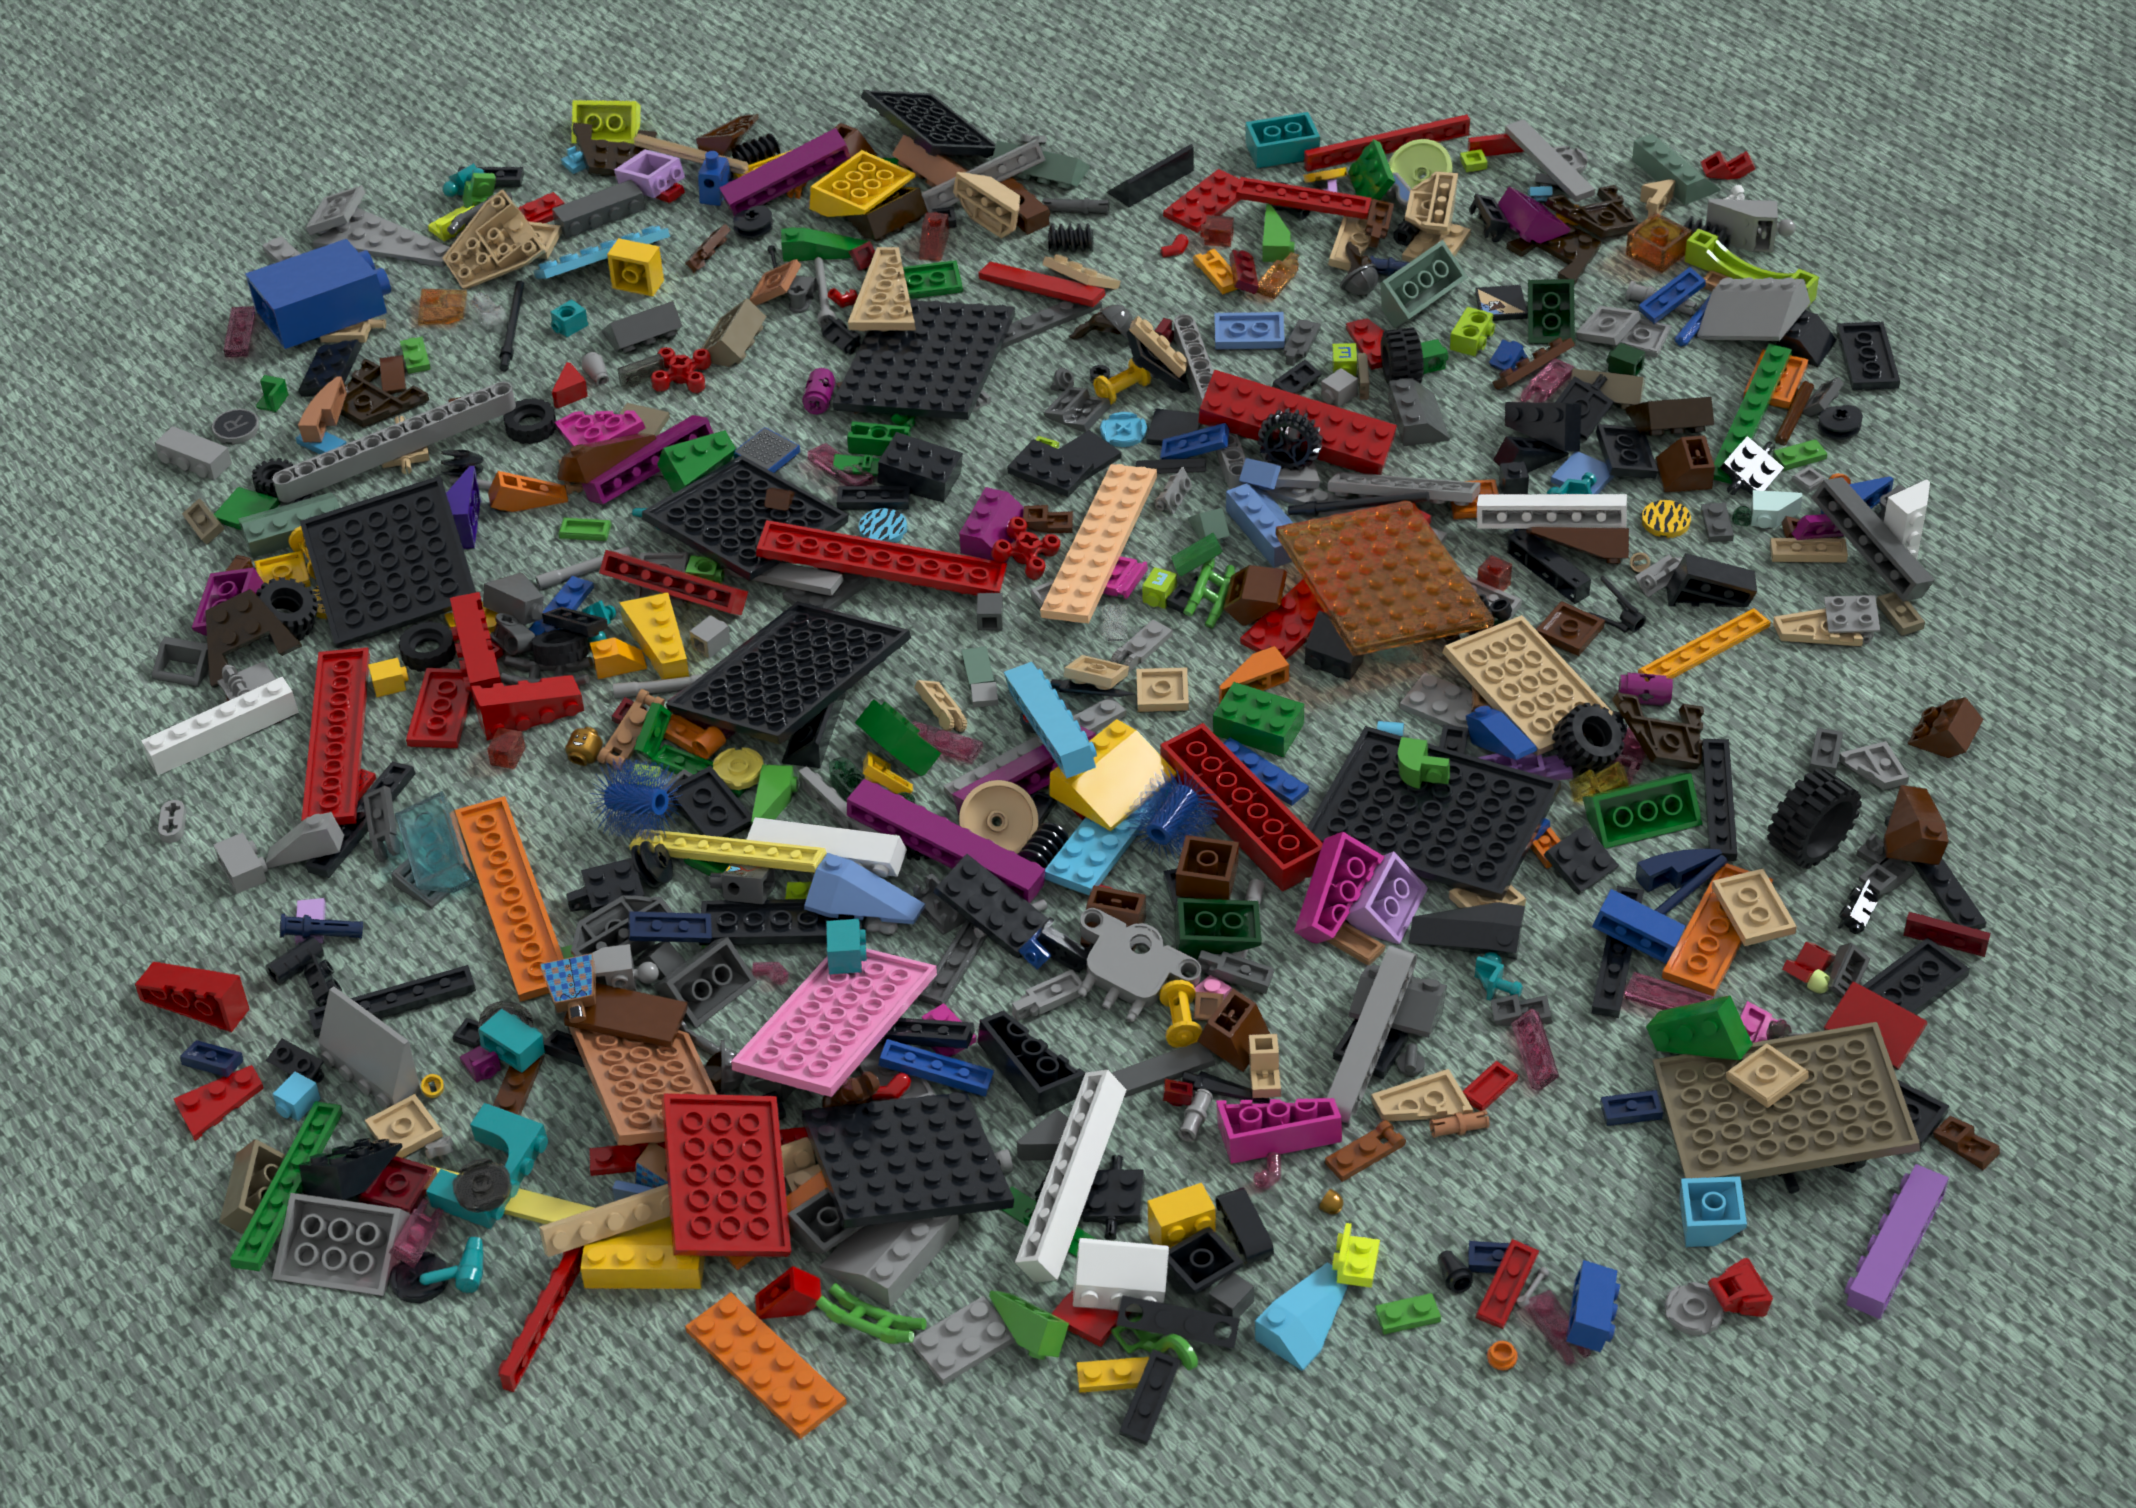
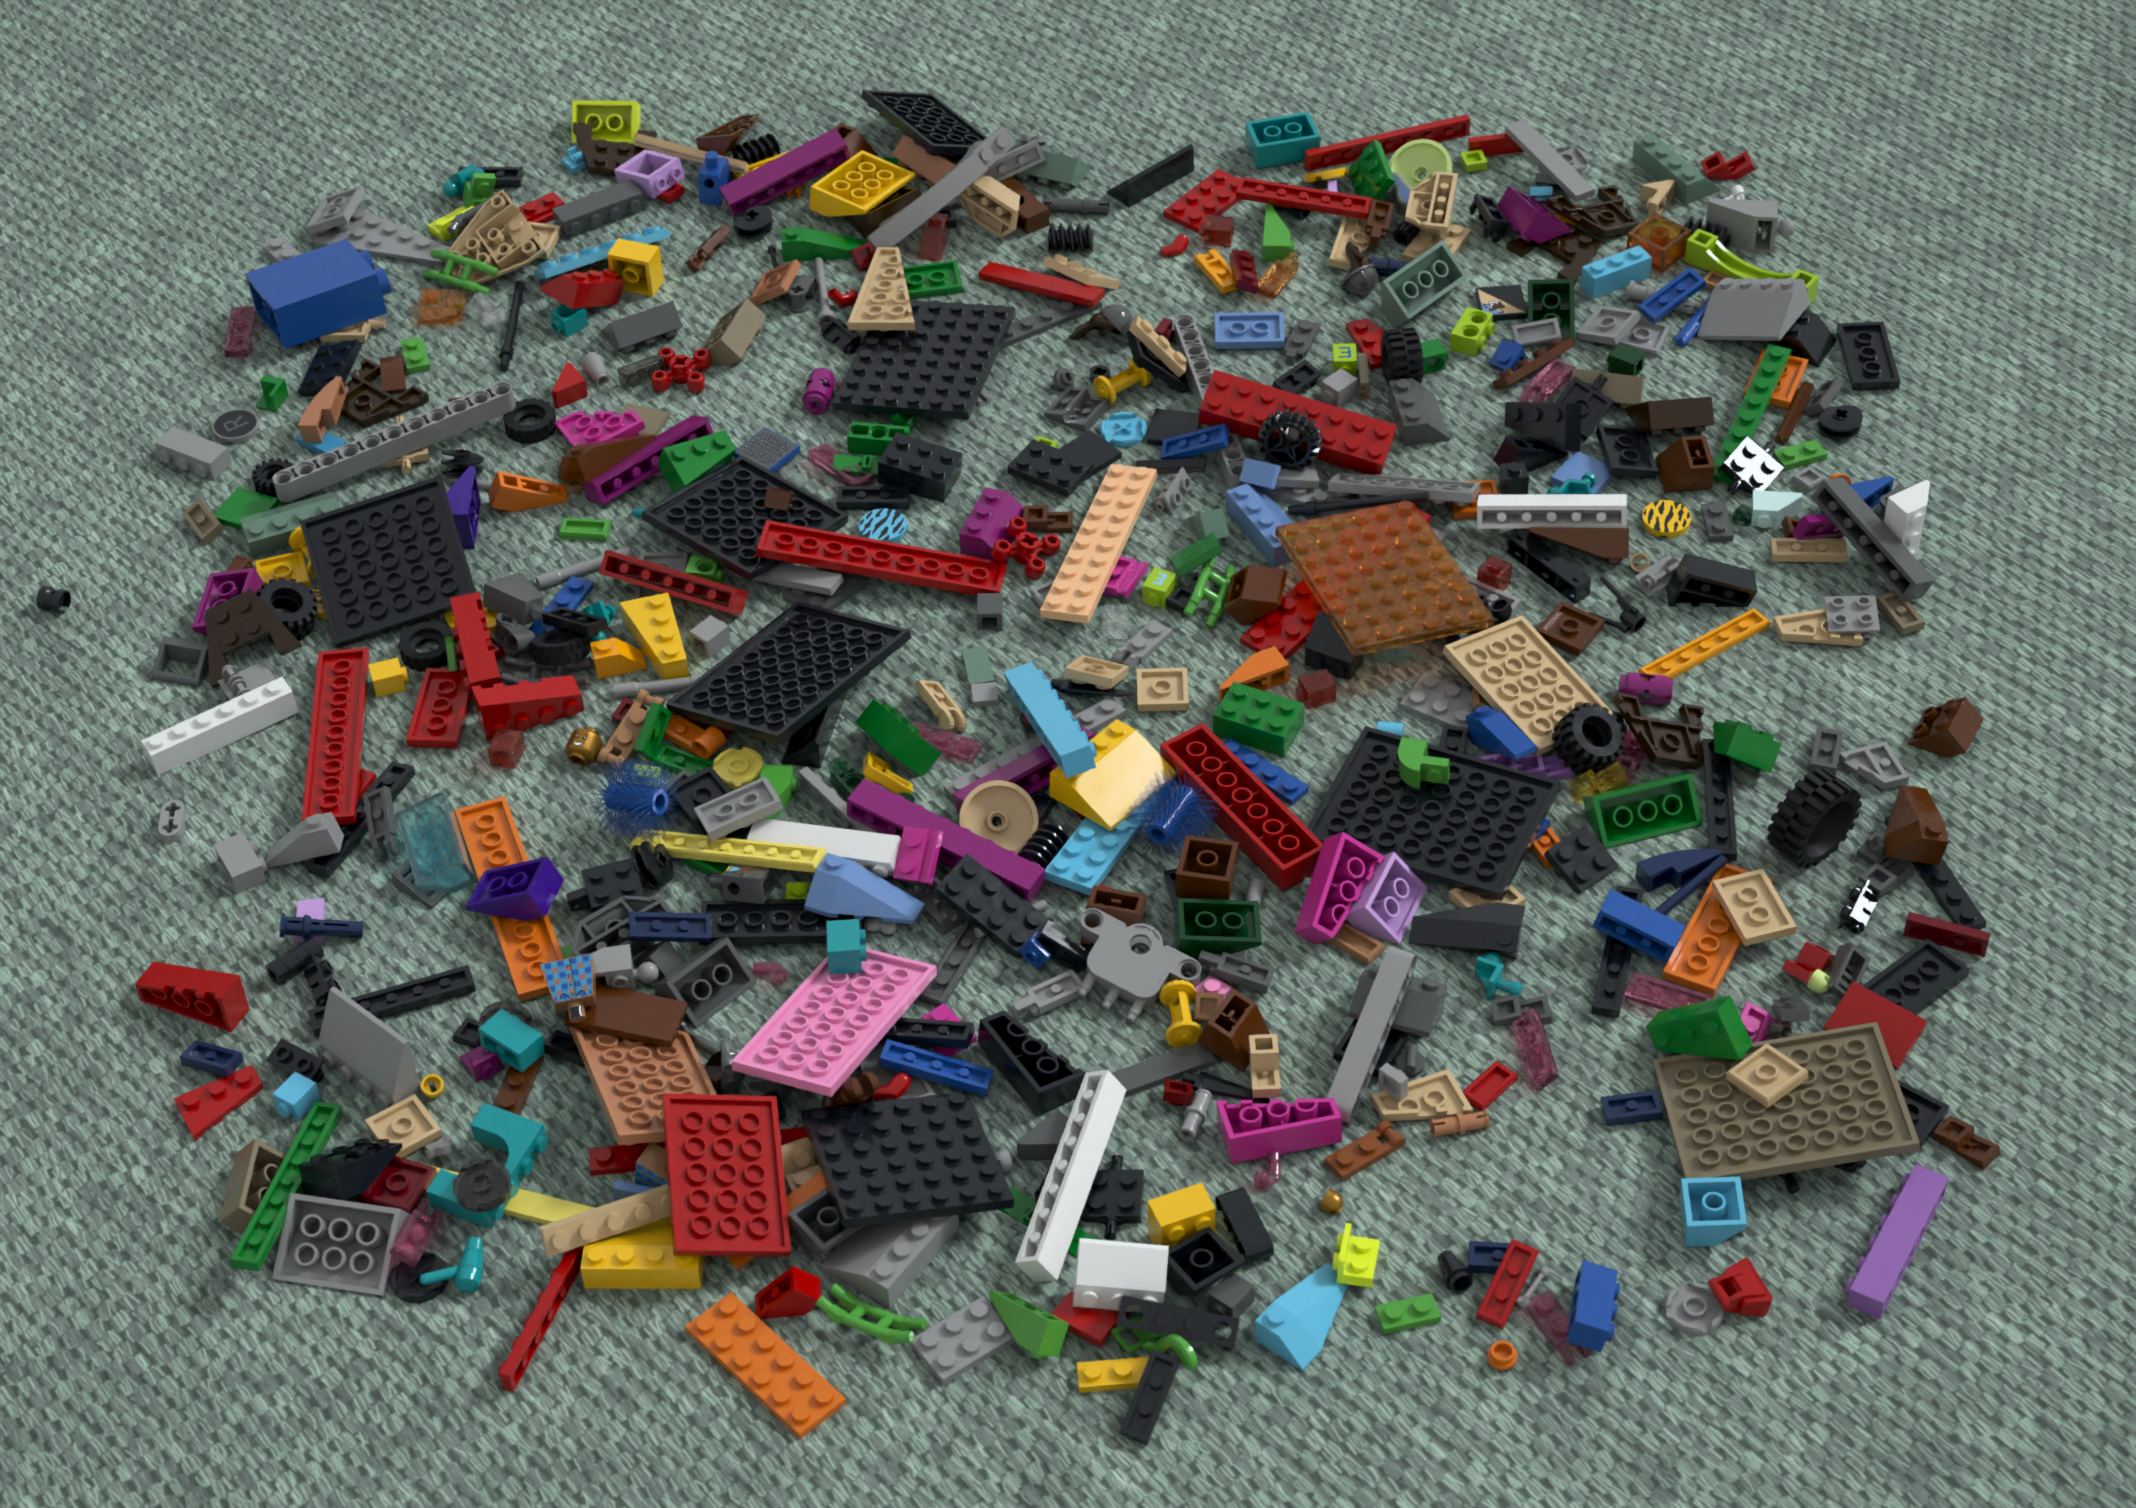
none -> black wheel [36,586,71,614]
none -> bright green piece [422,249,499,297]
none -> bright green piece [444,636,458,672]
none -> dark purple slope [465,857,564,921]
none -> red slope [540,269,625,309]
none -> light grey plate [694,776,784,841]
none -> light grey slope [867,126,1016,250]
none -> dark pink plate [893,826,943,885]
none -> clear red brick [1295,668,1336,709]
none -> light grey plate [1378,1063,1408,1102]
none -> light grey tile [1511,317,1562,348]
none -> medium azure brick [1580,245,1652,299]
none -> green slope [1713,719,1782,773]
none -> dark grey plate [1772,995,1810,1021]

